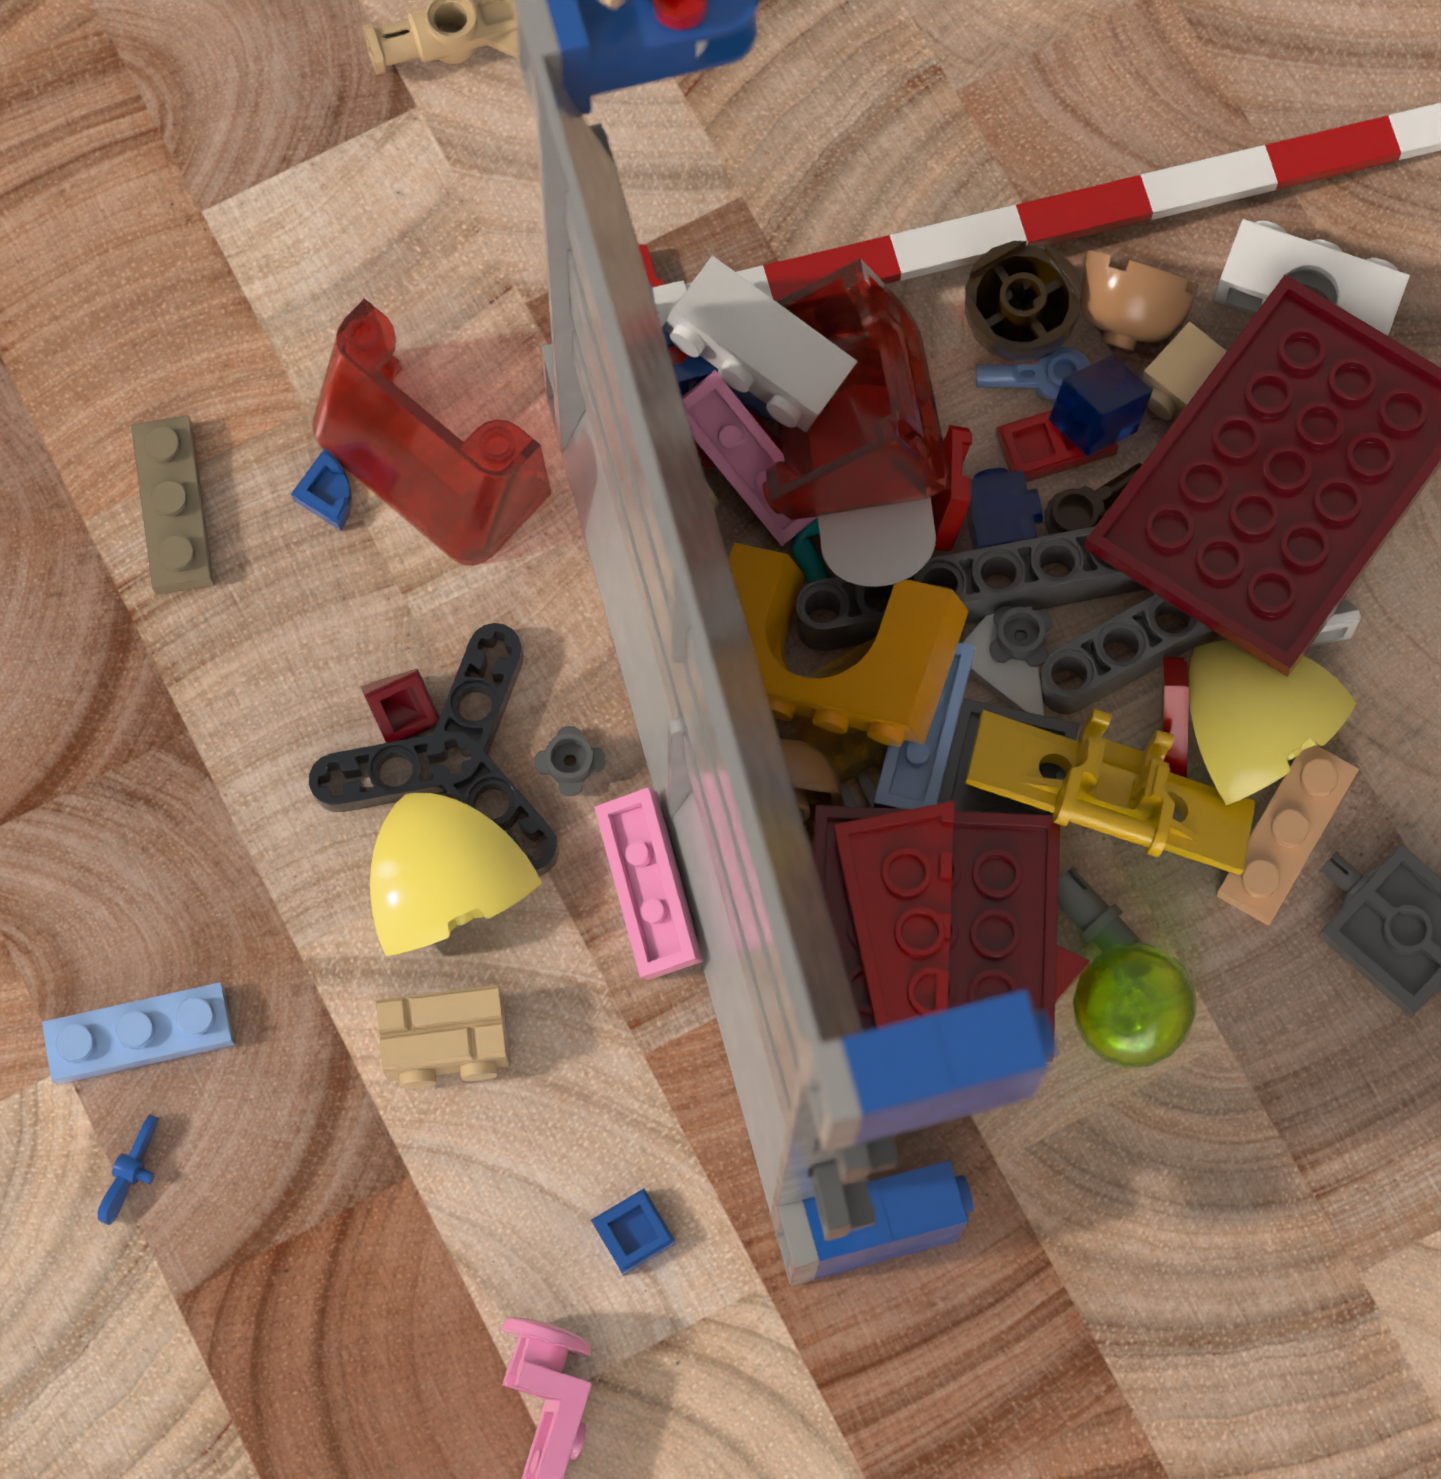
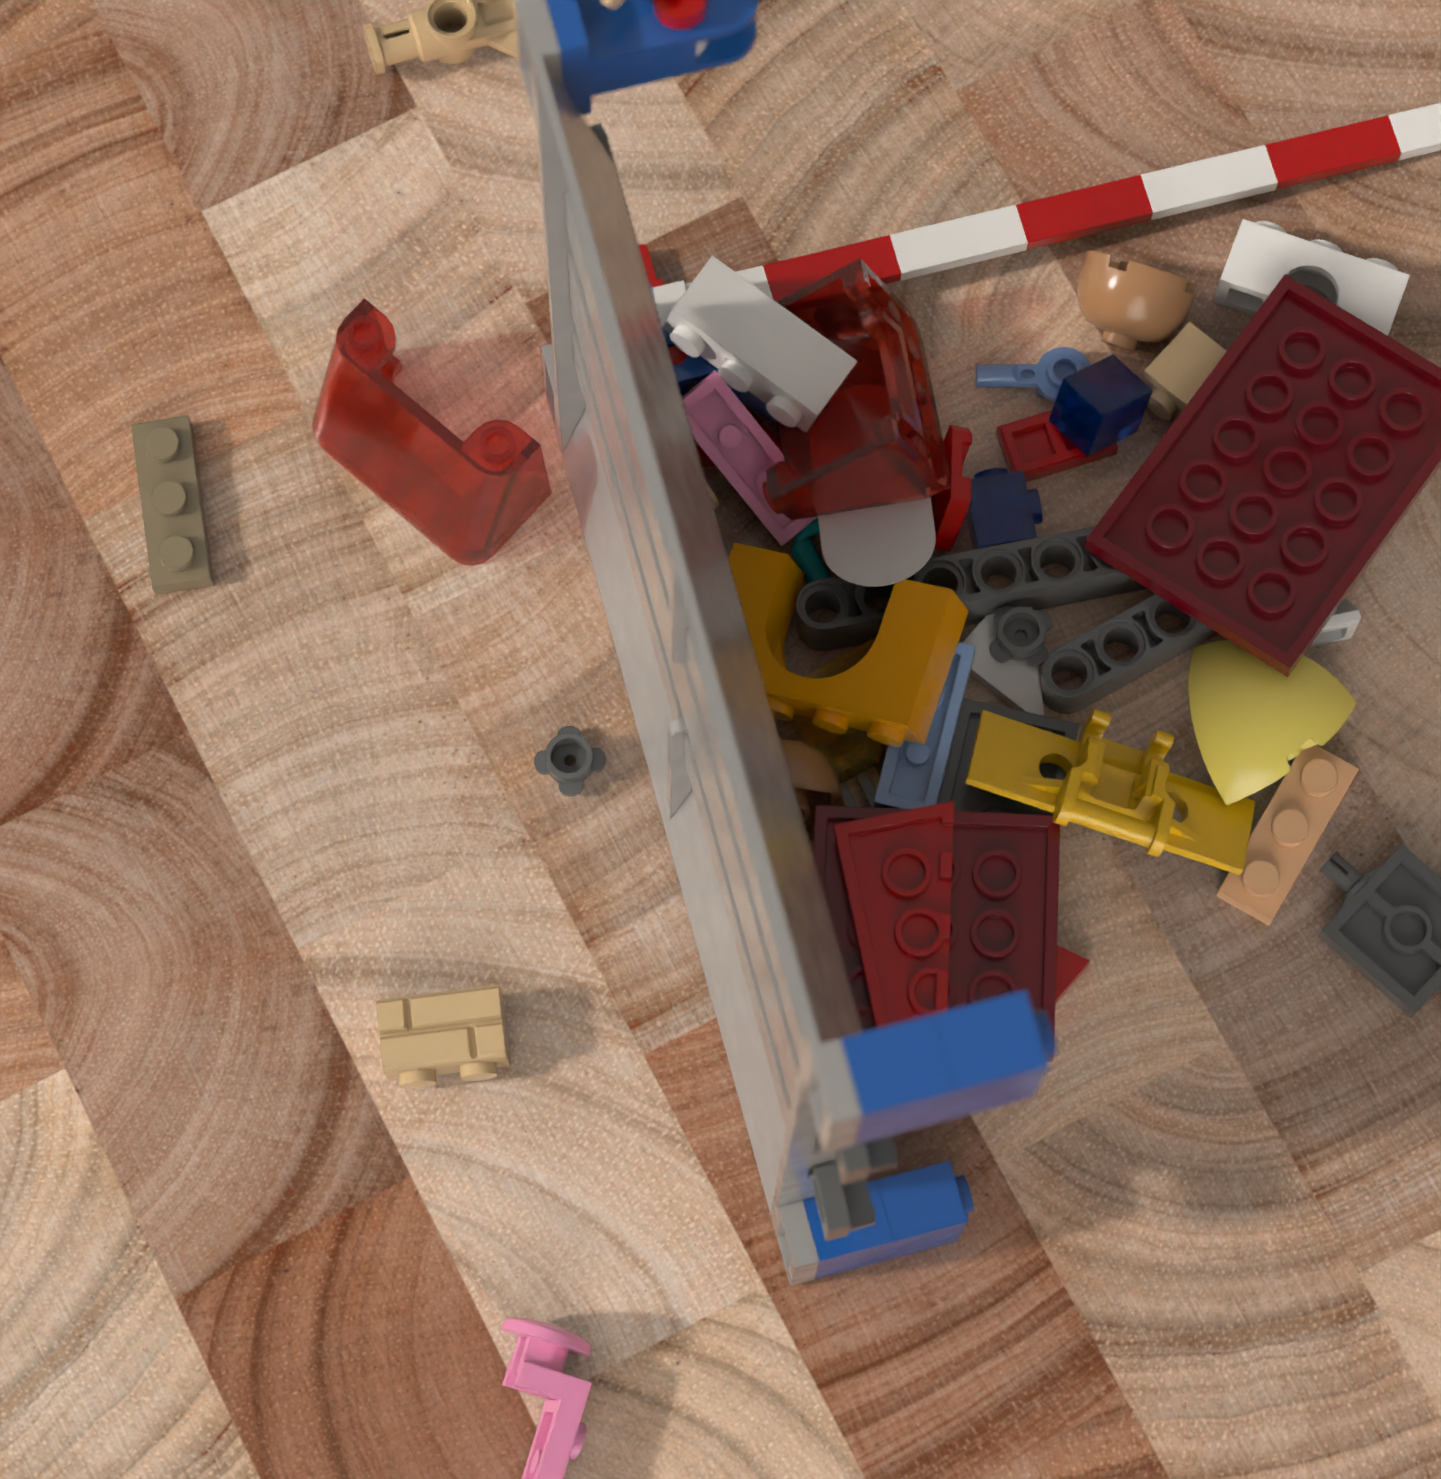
light blue plate [42,982,235,1085] -> none
blue piece [97,1114,159,1225] -> none
blue tile [291,448,352,531] -> none
black piece [308,623,559,877] -> none
dark red slope [361,668,440,743] -> none
light yellow brick [370,793,542,956] -> none
blue tile [591,1188,676,1276] -> none
bright pink plate [594,787,703,980] -> none
dark brown cylinder [964,241,1082,362] -> none
dark brown plate [1044,463,1142,535] -> none
dark grey pin [1058,866,1158,982] -> none
clear neon green cylinder [1073,942,1197,1068] -> none
red tile [1162,657,1189,778] -> none

